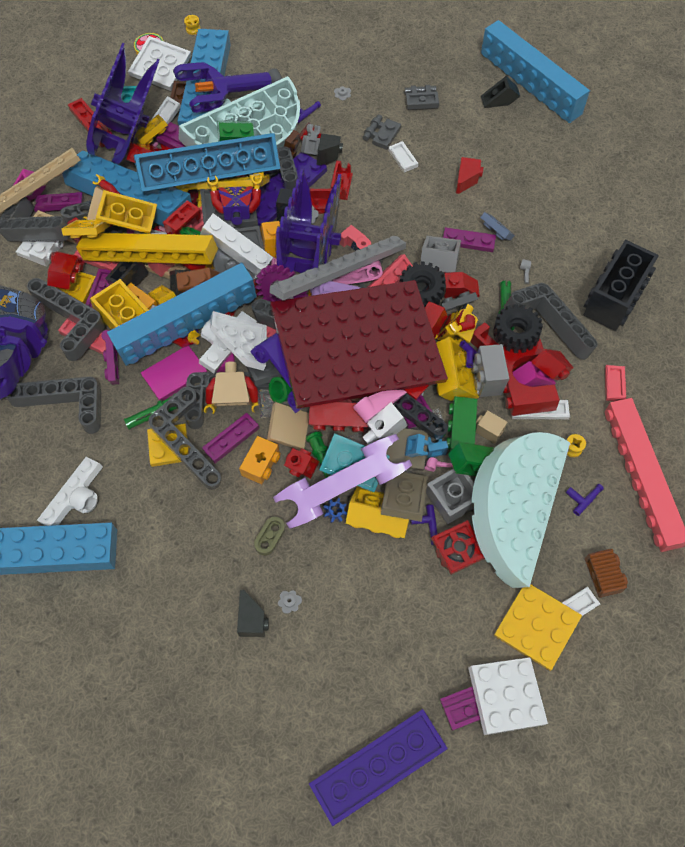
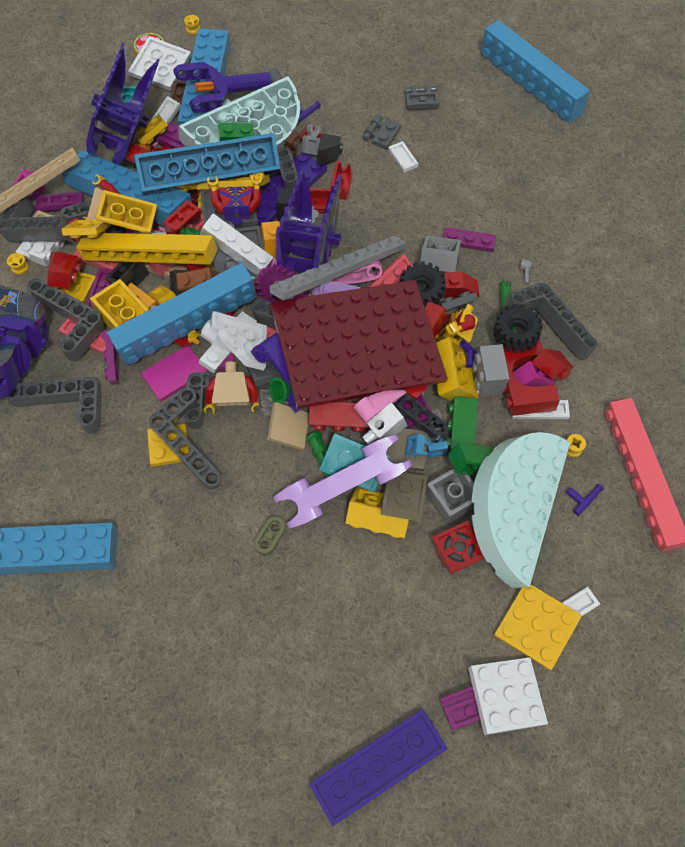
white plate [37,457,103,526] -> none
red plate [68,98,112,148] -> none
green pin [124,393,178,430] -> none
magenta plate [202,413,260,464] -> none
pearl dark grey slope [237,590,269,637] -> none
light orange brick [239,436,281,484] -> none
light grey plant [278,590,302,614] -> none
red brick [284,448,319,479] -> none
blue gear [323,498,347,523] -> none
light grey plant [334,86,351,101] -> none
coral leg [340,225,371,251] -> none
dark purple piece [410,504,437,545] -> none
bright pink hand [425,457,453,472] -> none
red slope [456,157,484,194] -> none
red panel [470,322,498,349] -> none
tan brick [475,410,508,444] -> none
sand blue plate [480,212,515,240] -> none
pearl dark grey slope [481,76,520,108] -> none
black brick [583,239,659,331] -> none
dark orange brick [585,549,628,598] -> none
coral tile [605,365,626,401] -> none
none -> yellow wheel [7,253,29,275]

